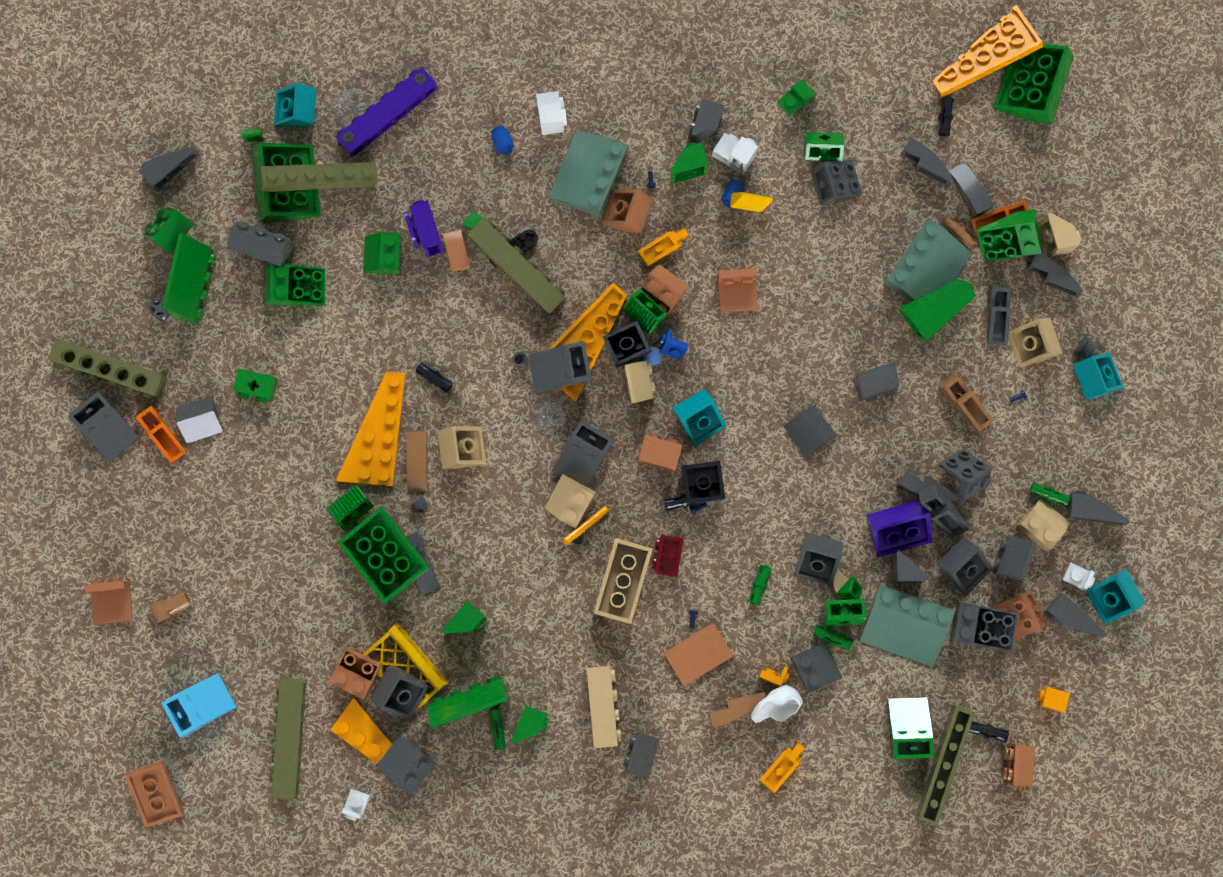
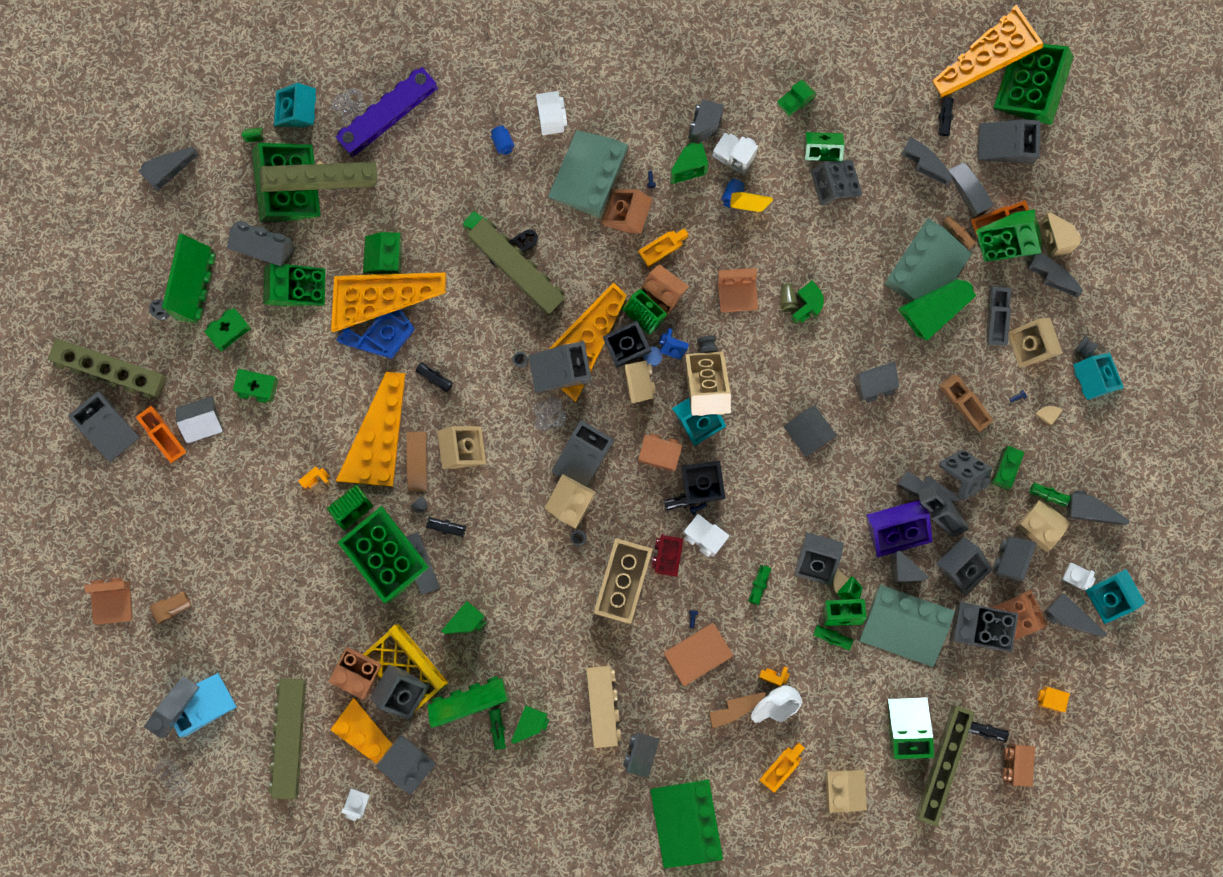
nougat tile [124,760,184,828] -> none
green slope [143,207,194,254] -> none
dark purple brick [404,200,445,257] -> none
nougat slope [443,229,471,272] -> none
light orange bar [563,506,609,545] -> none
dark grey slope [791,641,842,693] -> none
none -> dark grey slope [144,676,200,738]
none -> green brick [204,308,251,352]
none -> light orange bracket [298,466,330,489]
none -> light orange wing [331,272,447,332]
none -> blue wing [336,309,415,359]
none -> black pin [426,516,466,538]
none -> green slope [650,779,723,868]
none -> white brick [683,514,729,557]
none -> tan brick [685,352,731,416]
none -> dark grey wheel [697,336,718,353]
none -> olive cone [780,283,798,313]
none -> green brick [791,280,824,324]
none -> tan slope [825,770,867,813]
none -> dark grey slope [978,120,1040,164]
none -> green brick [990,446,1025,490]
none -> tan tile [1035,406,1063,426]

